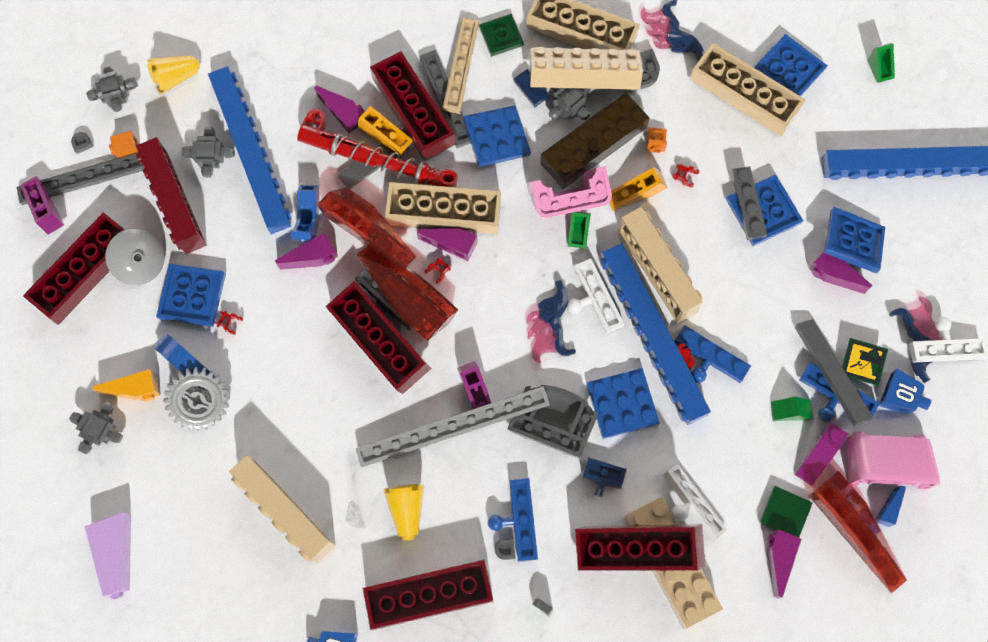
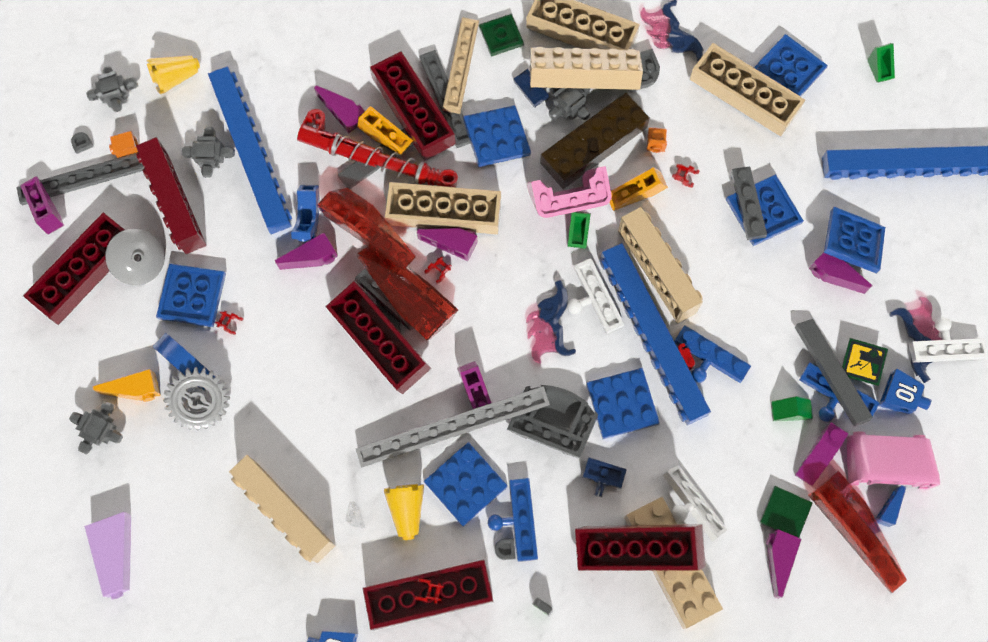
none -> red piece [414,579,444,603]
none -> blue plate [424,442,508,527]

